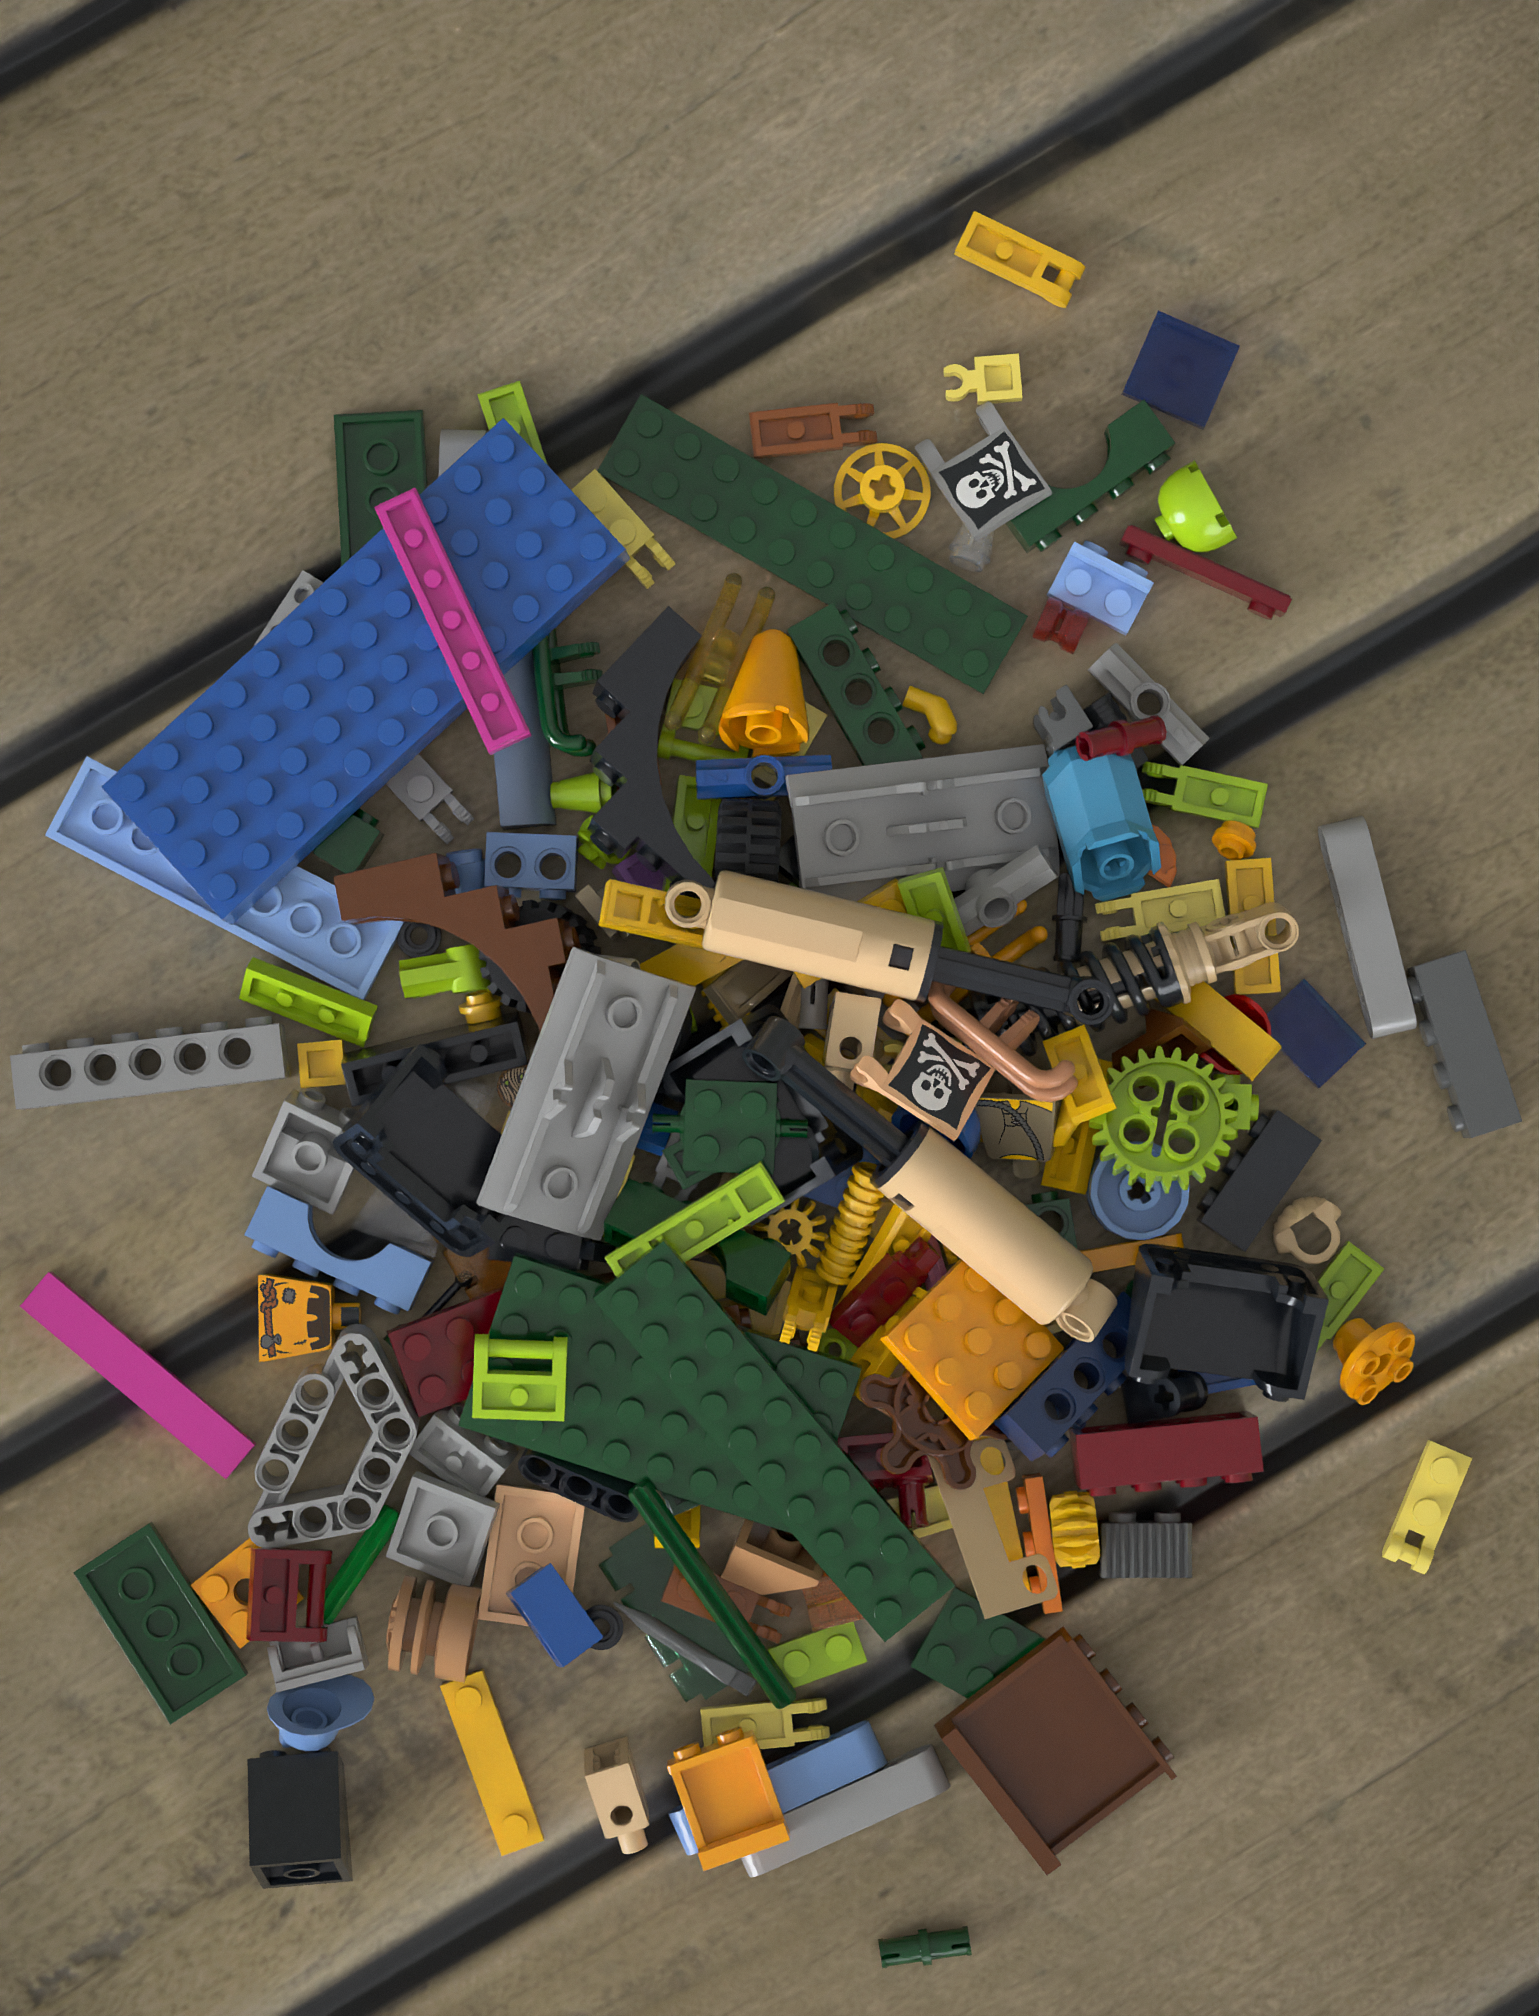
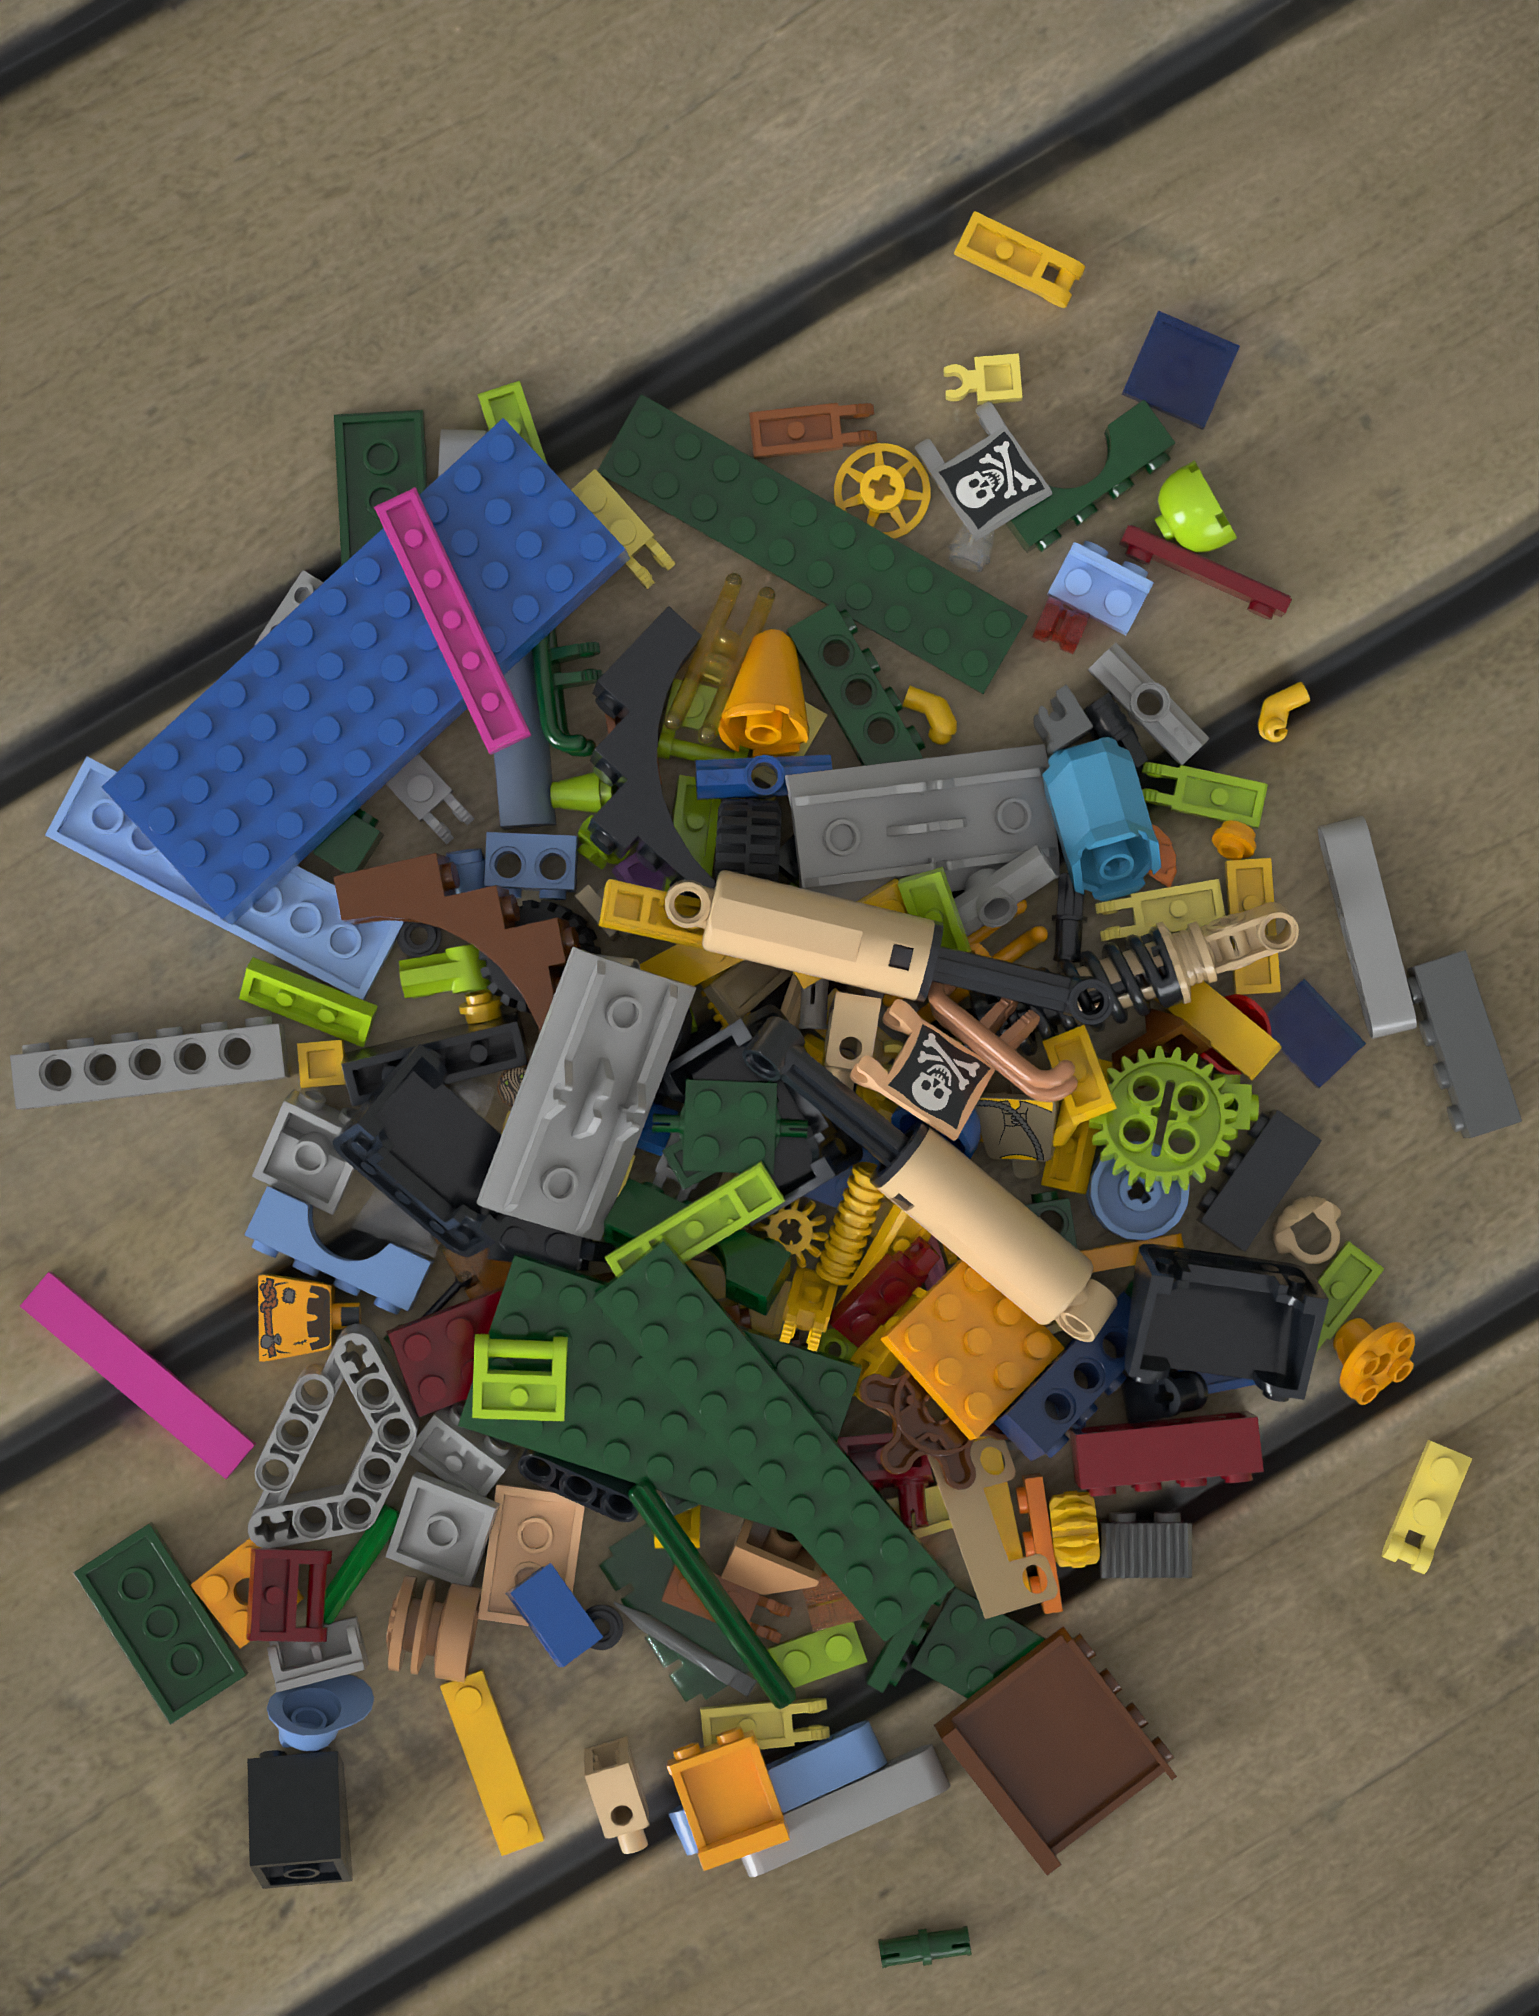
dark red pin [1076,715,1167,761] -> none
none -> dark green plate [866,1566,949,1693]
none -> yellow arm [1258,681,1310,743]

